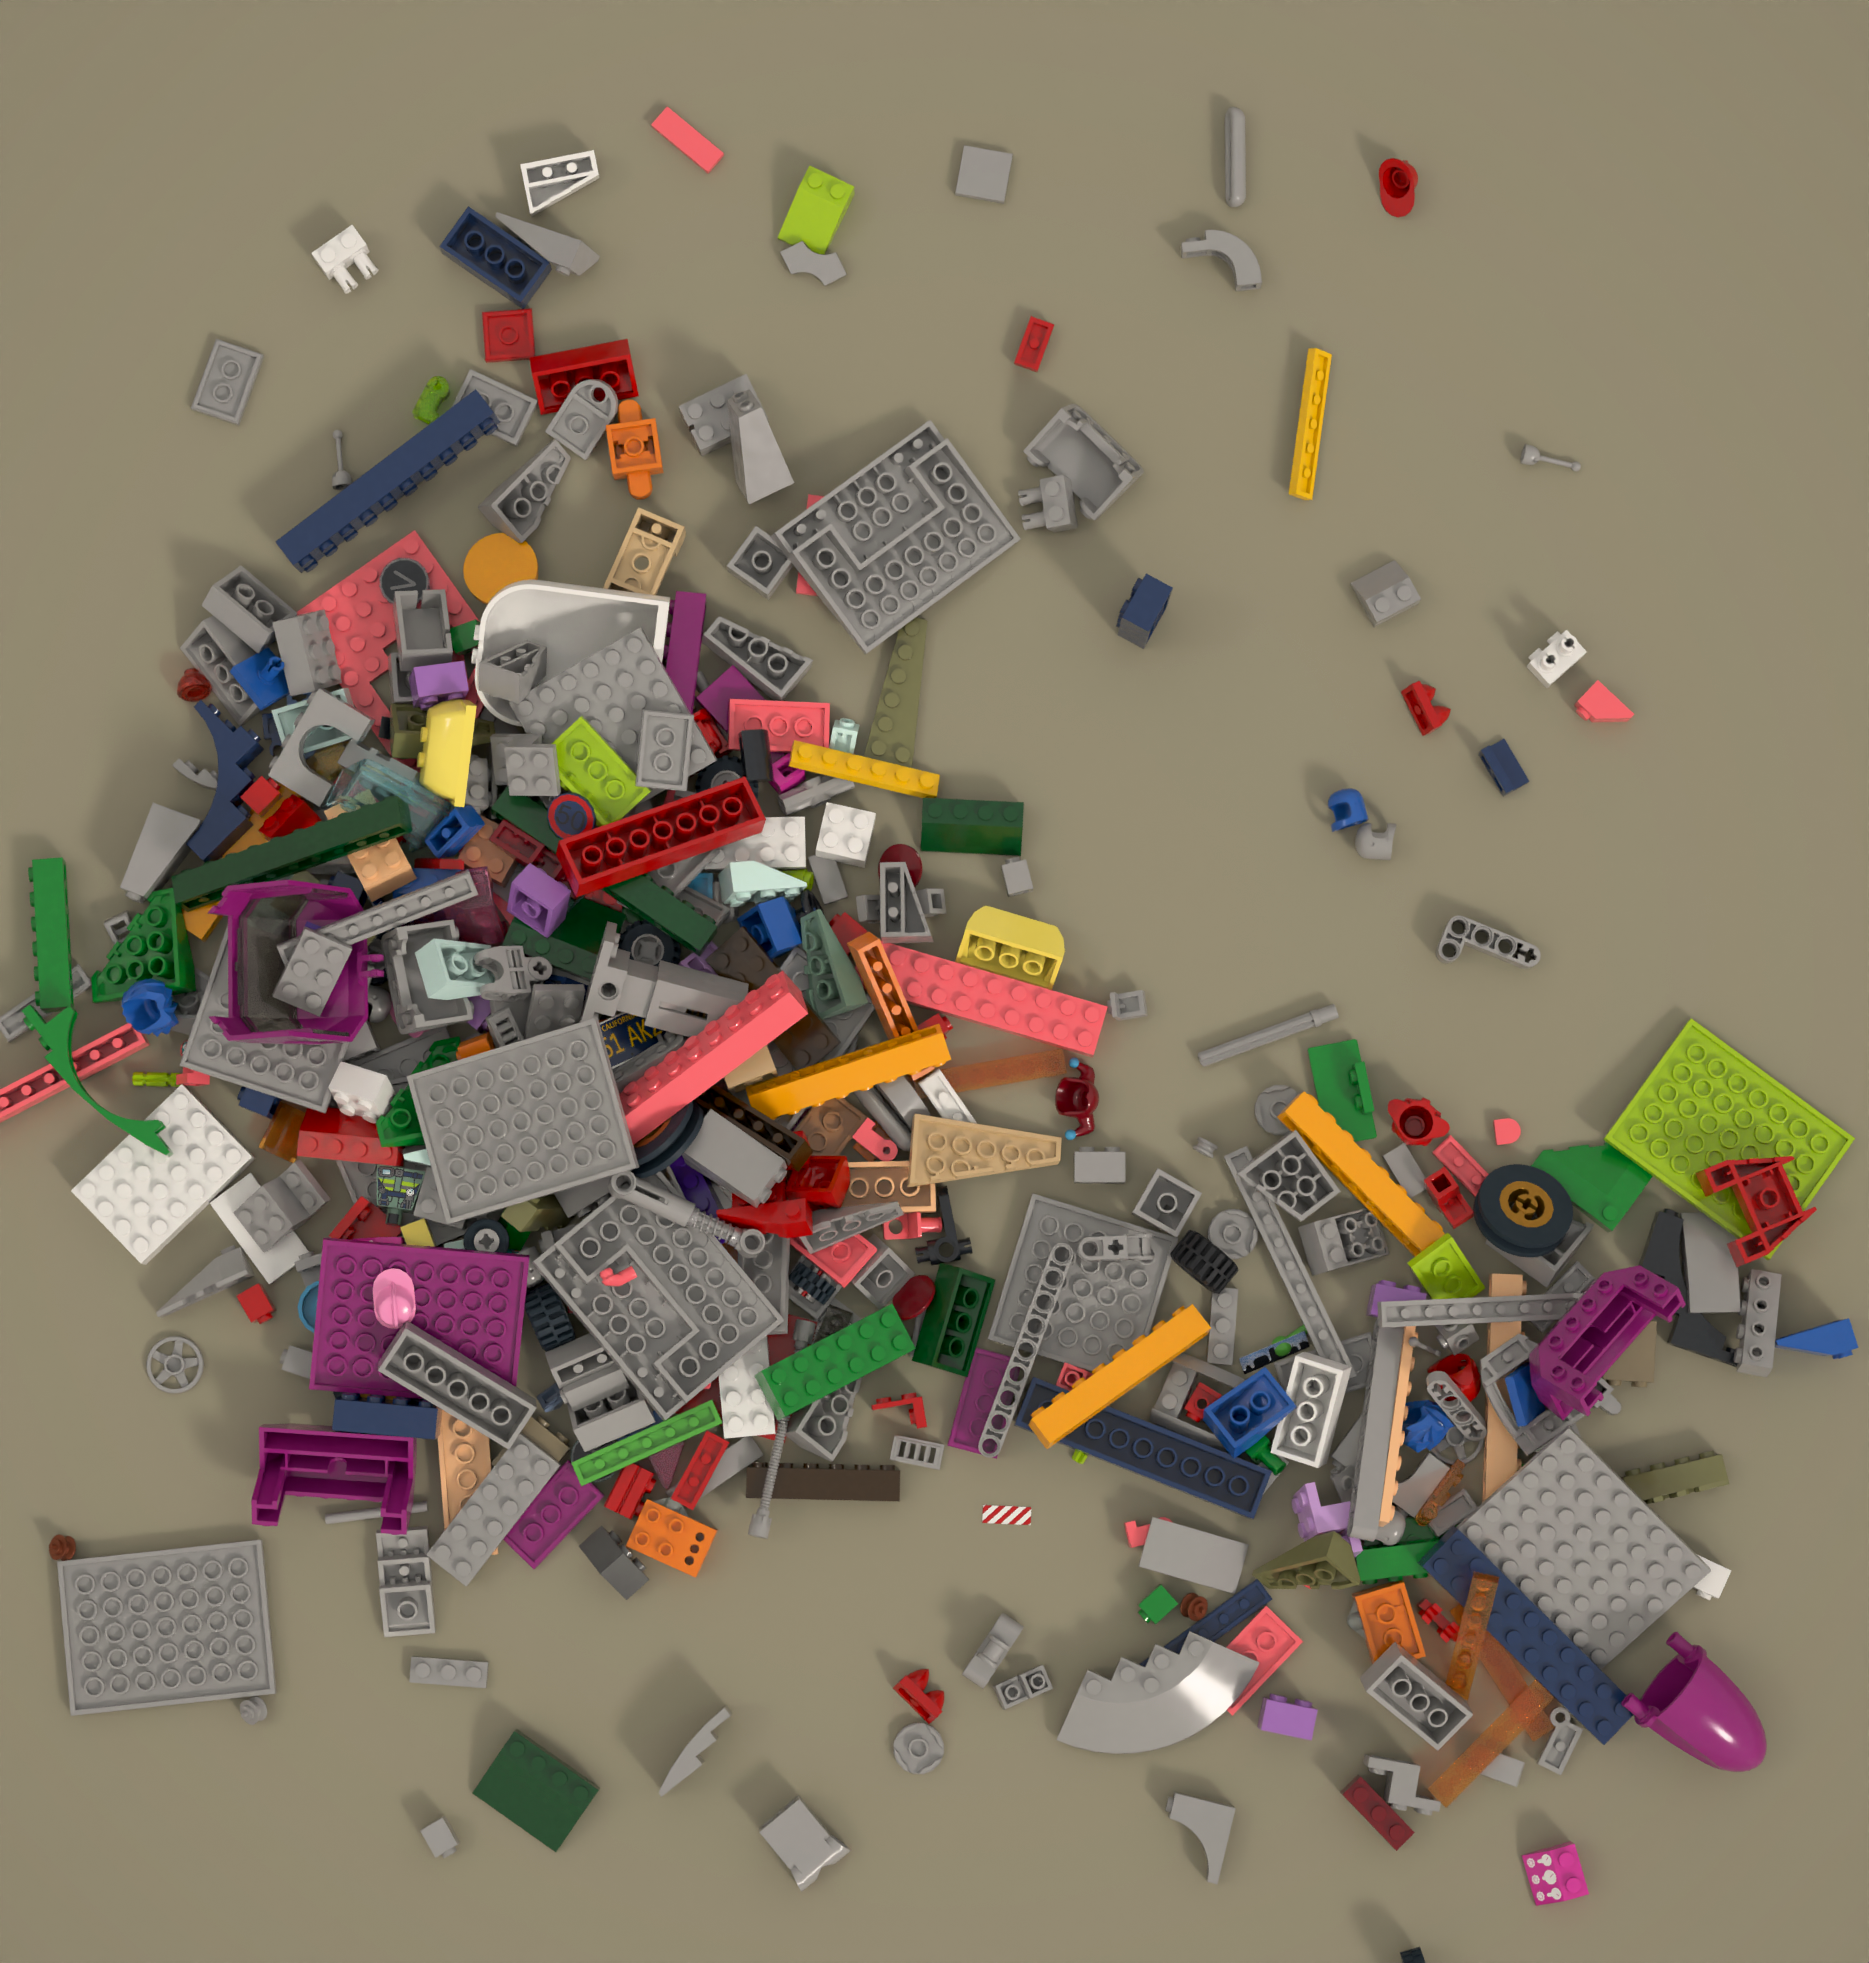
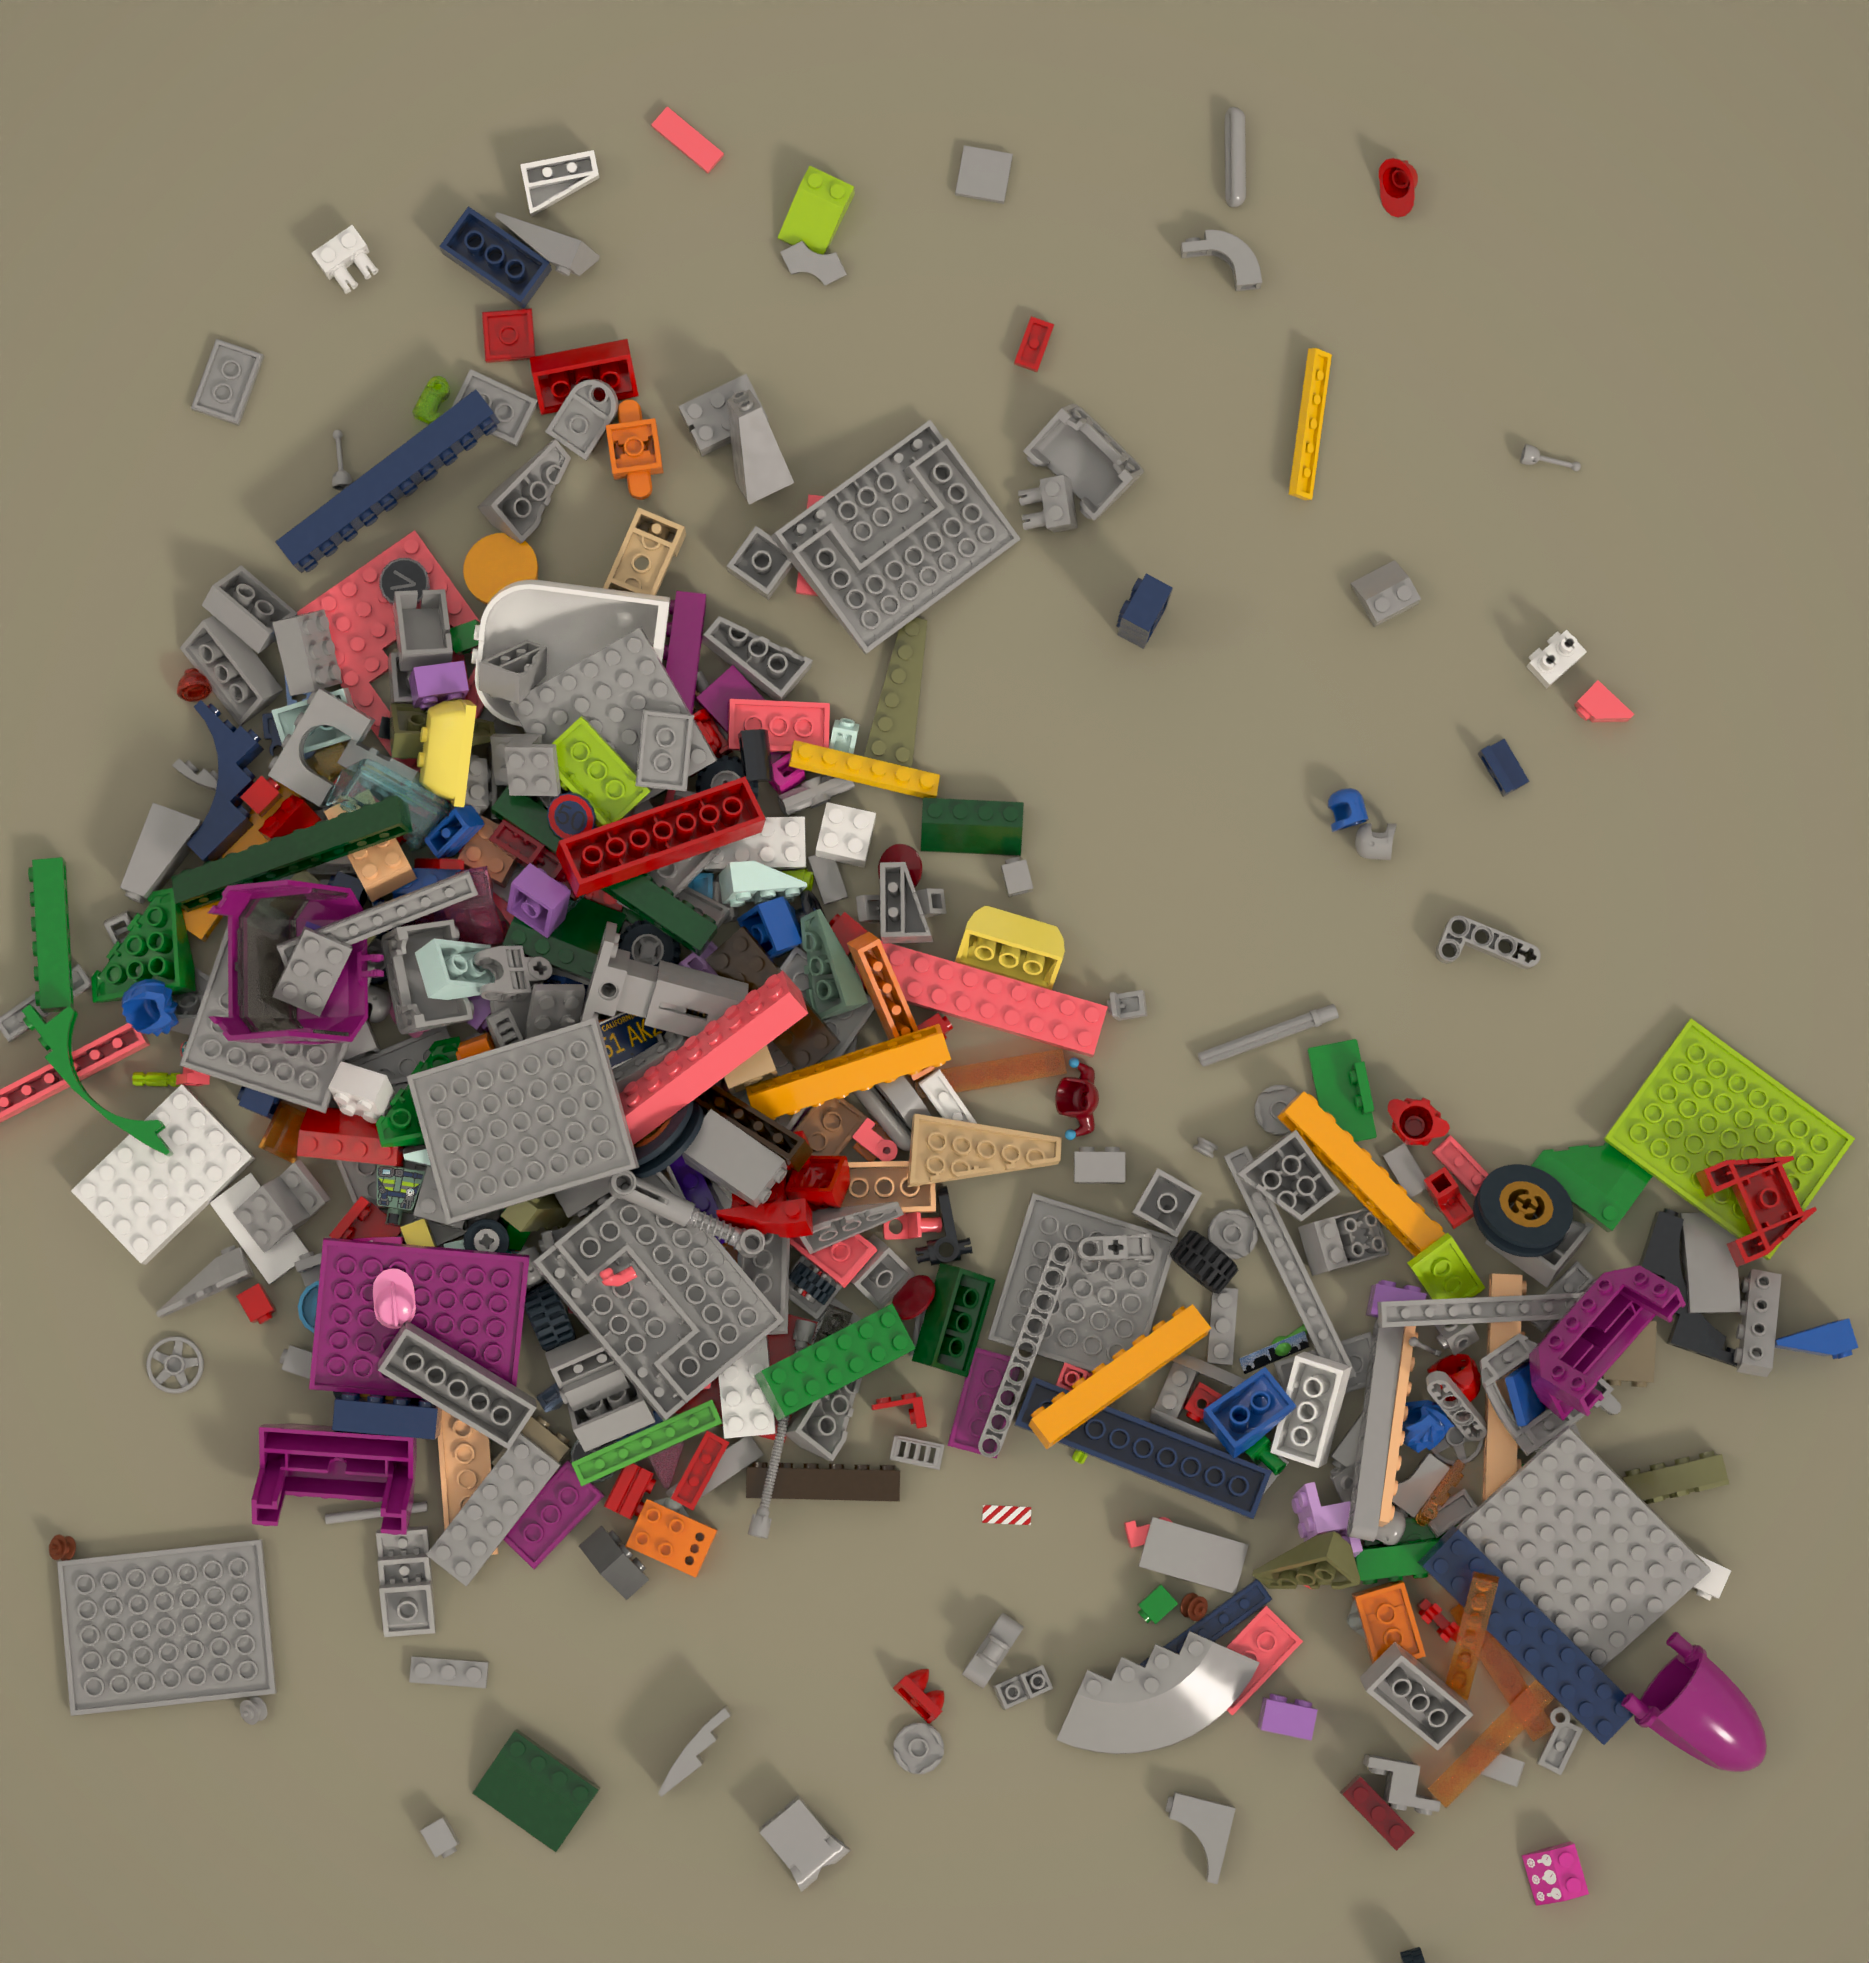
blue tile [230,647,290,710] -> none
red tile [1401,681,1451,736] -> none
coral tile [1493,1118,1521,1146] -> none

